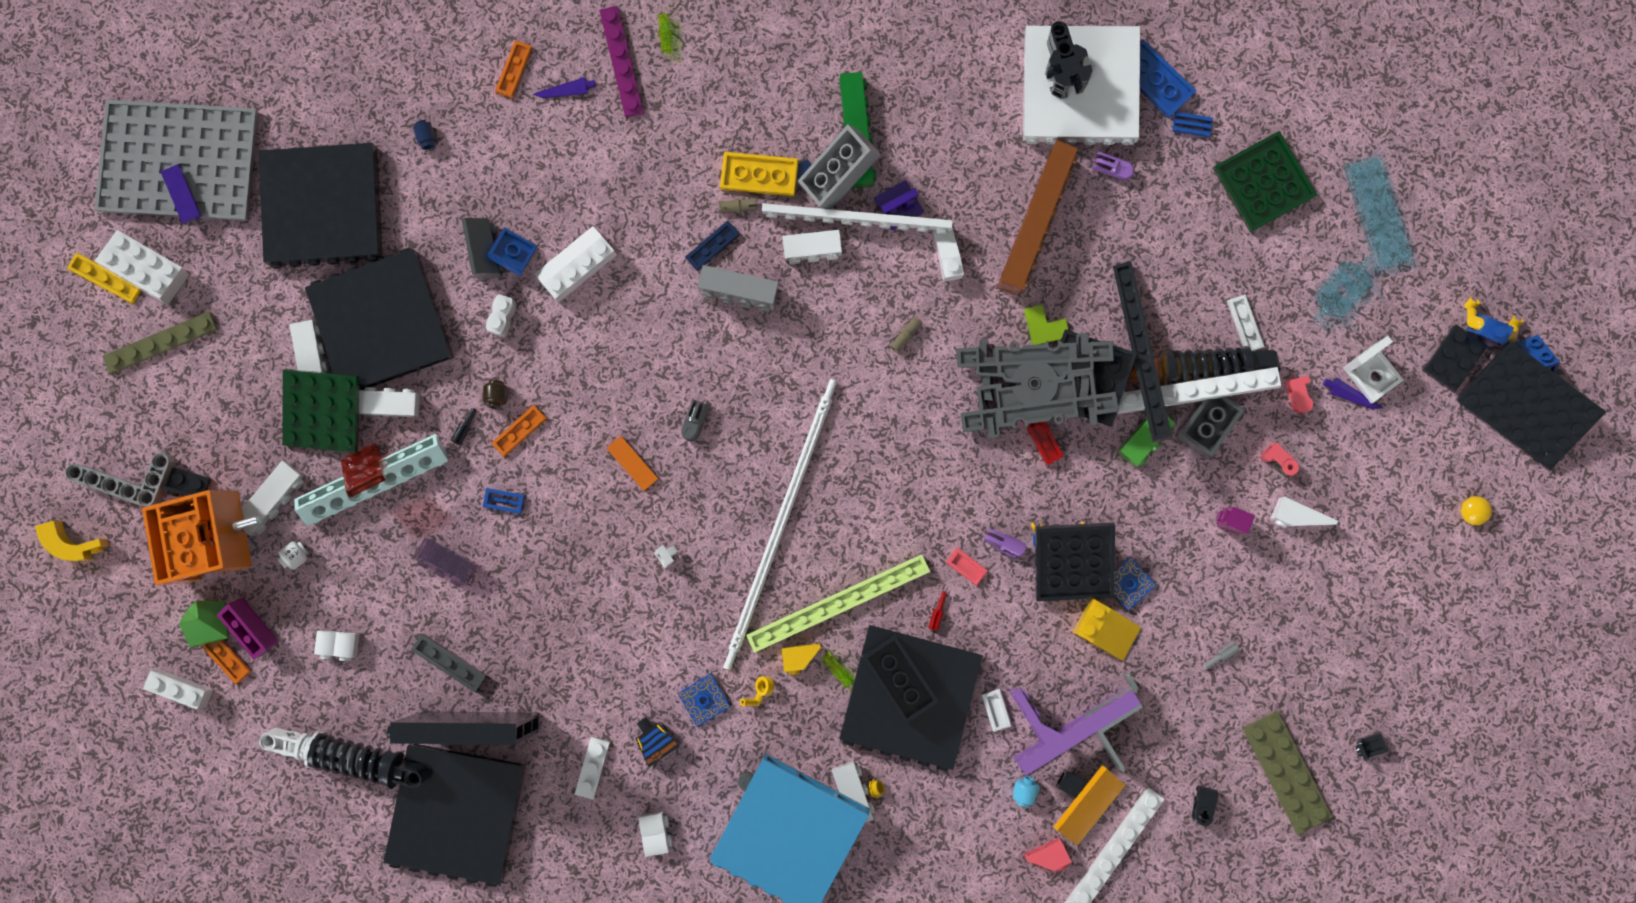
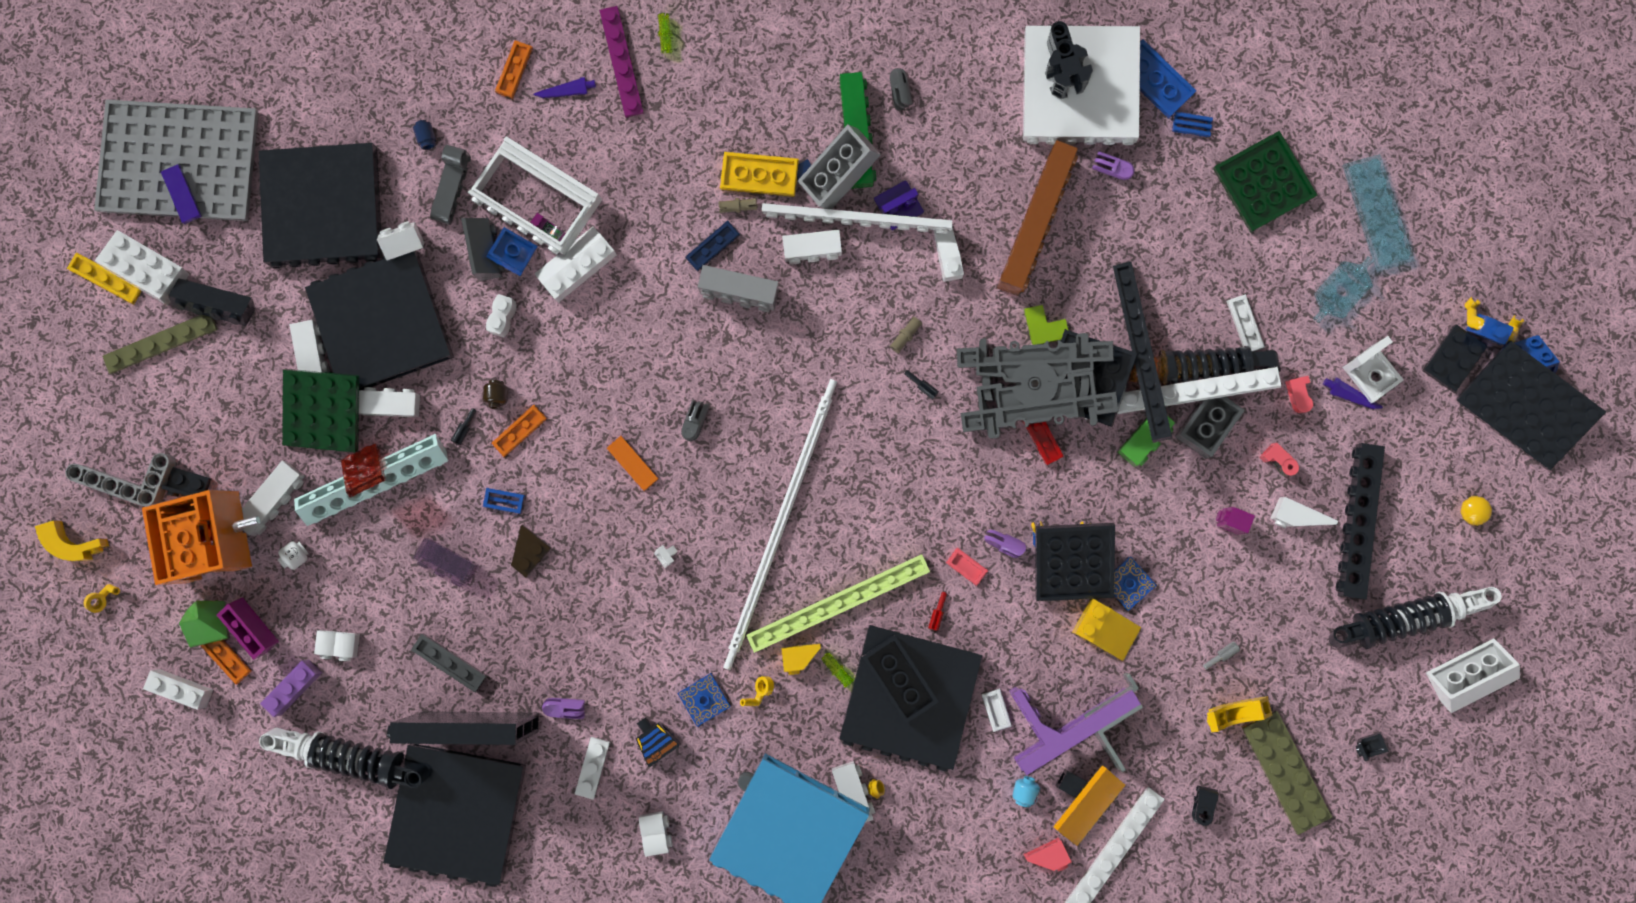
none -> yellow plate [84,584,120,613]
none -> black brick [169,278,256,326]
none -> medium lavender brick [260,659,322,717]
none -> white brick [377,221,424,260]
none -> dark grey beam [430,144,471,225]
none -> white window [468,137,602,256]
none -> dark brown wing [511,525,551,578]
none -> leg [530,213,566,242]
none -> medium lavender arm [542,698,585,719]
none -> dark grey arm [890,68,913,111]
none -> black axle [904,370,939,400]
none -> yellow arch [1207,696,1272,732]
none -> black piece [1328,587,1502,649]
none -> black brick [1335,443,1385,600]
none -> white slope [1426,639,1520,713]

